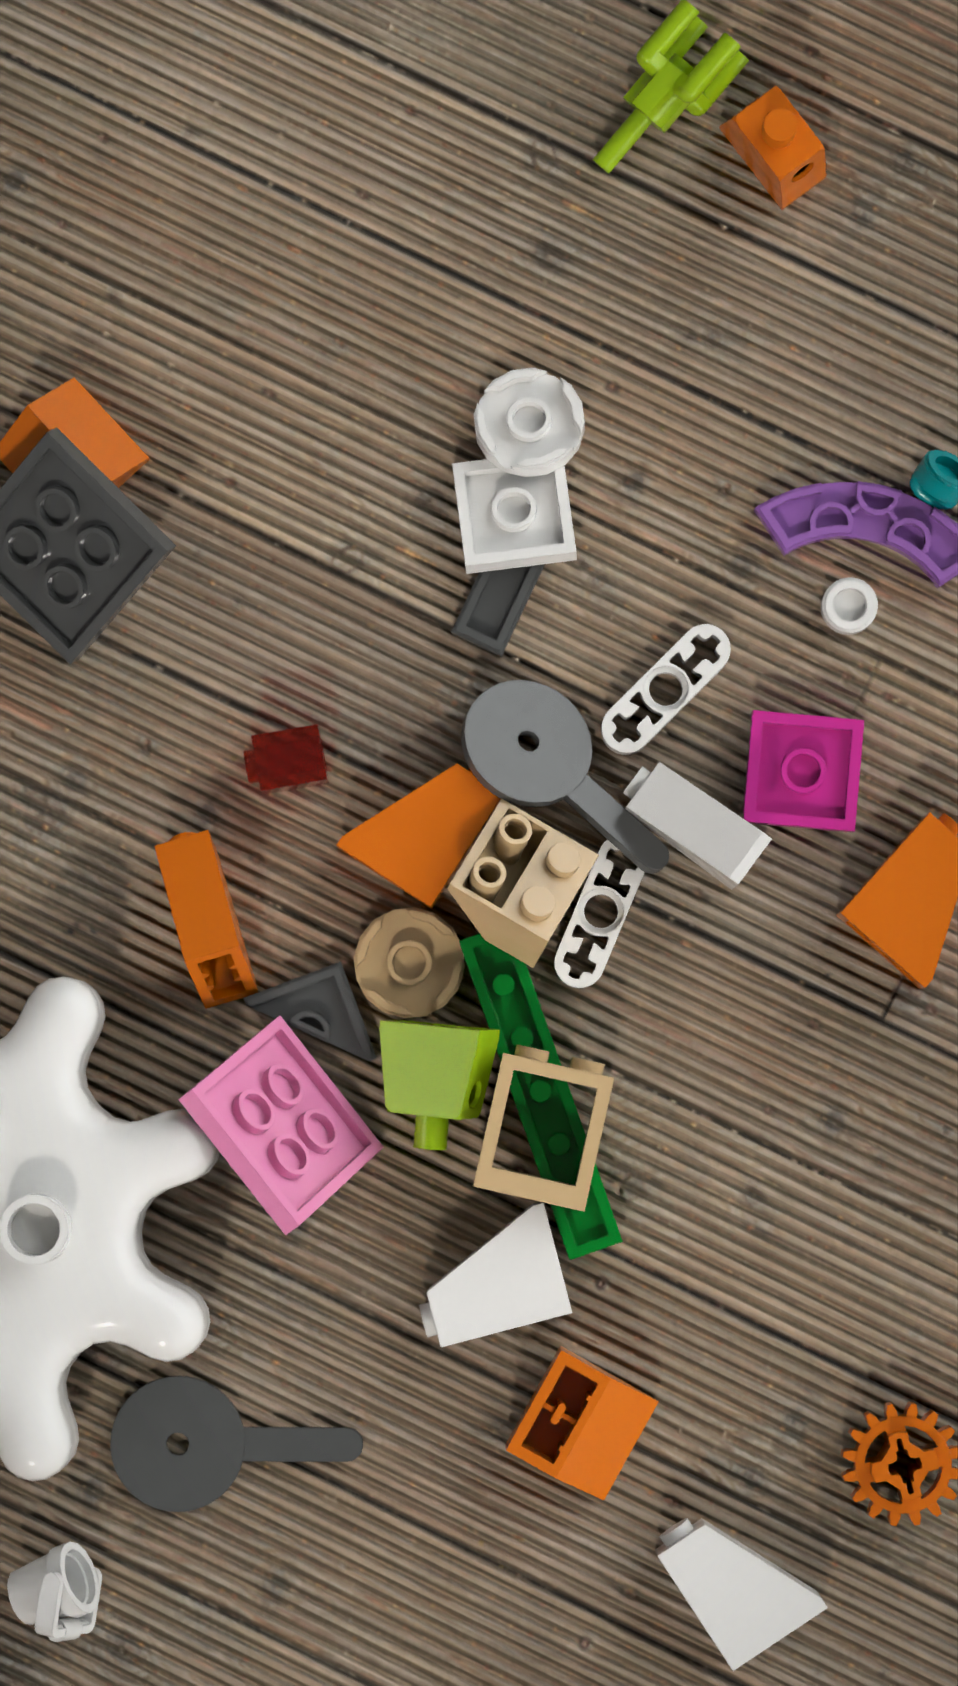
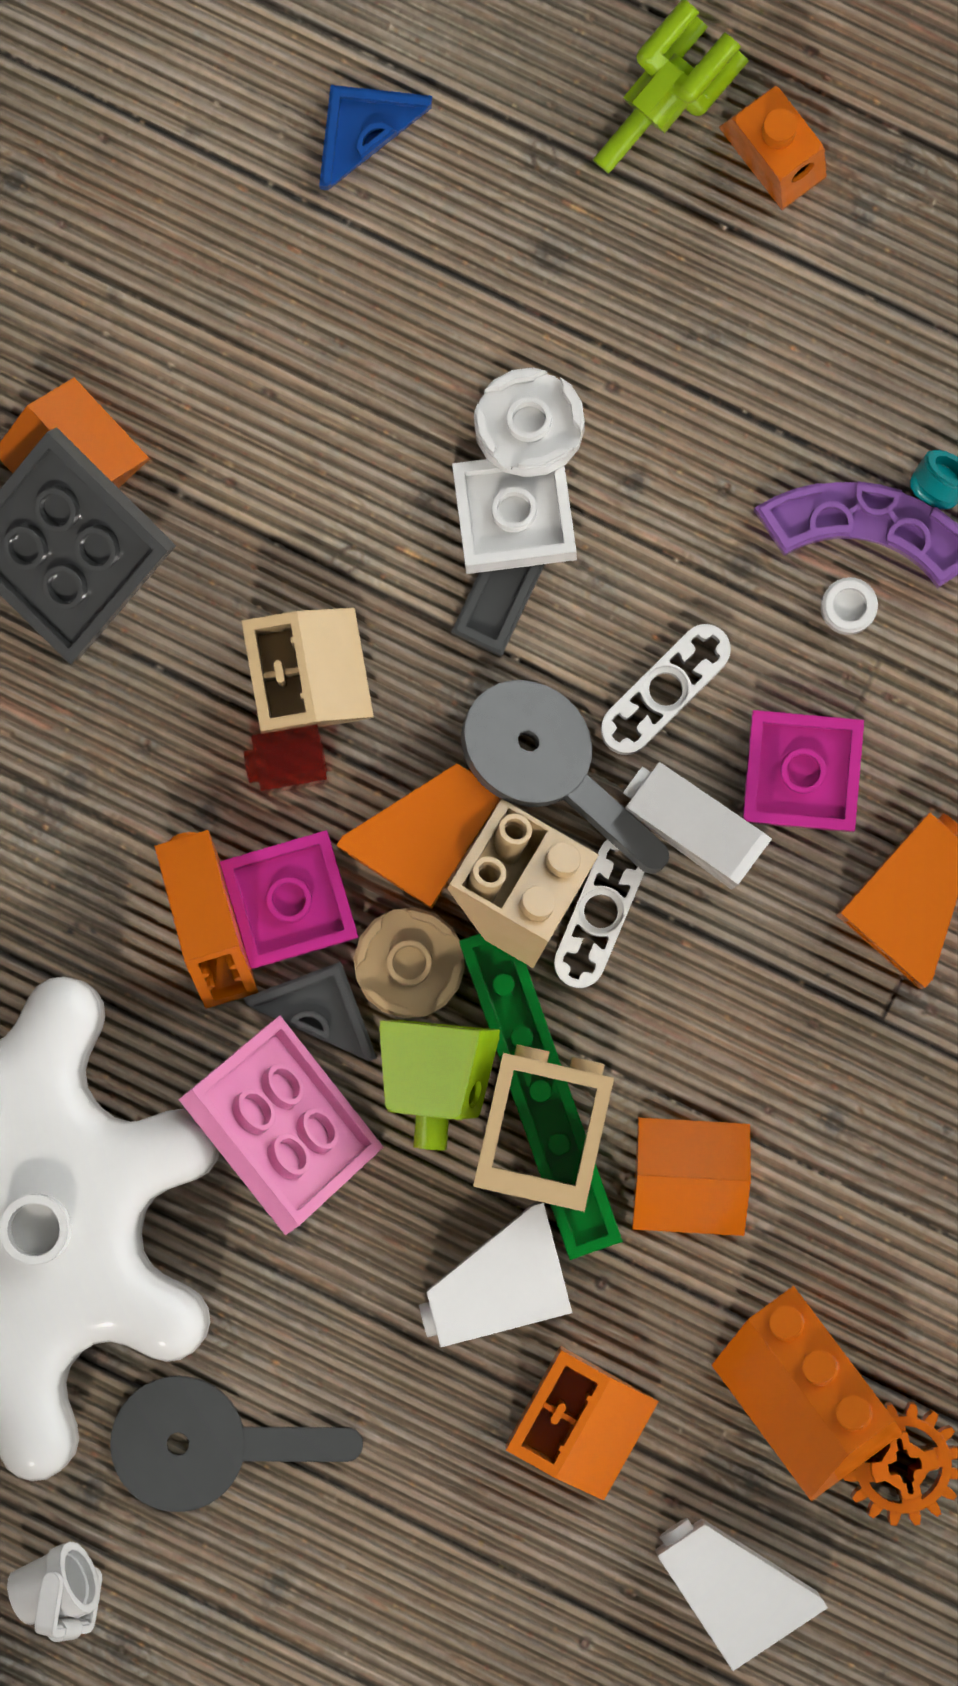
none -> dark pink plate [219,830,359,969]
none -> tan slope [241,608,374,737]
none -> blue tile [319,85,432,190]
none -> orange slope [632,1117,751,1236]
none -> orange slope [712,1285,903,1502]

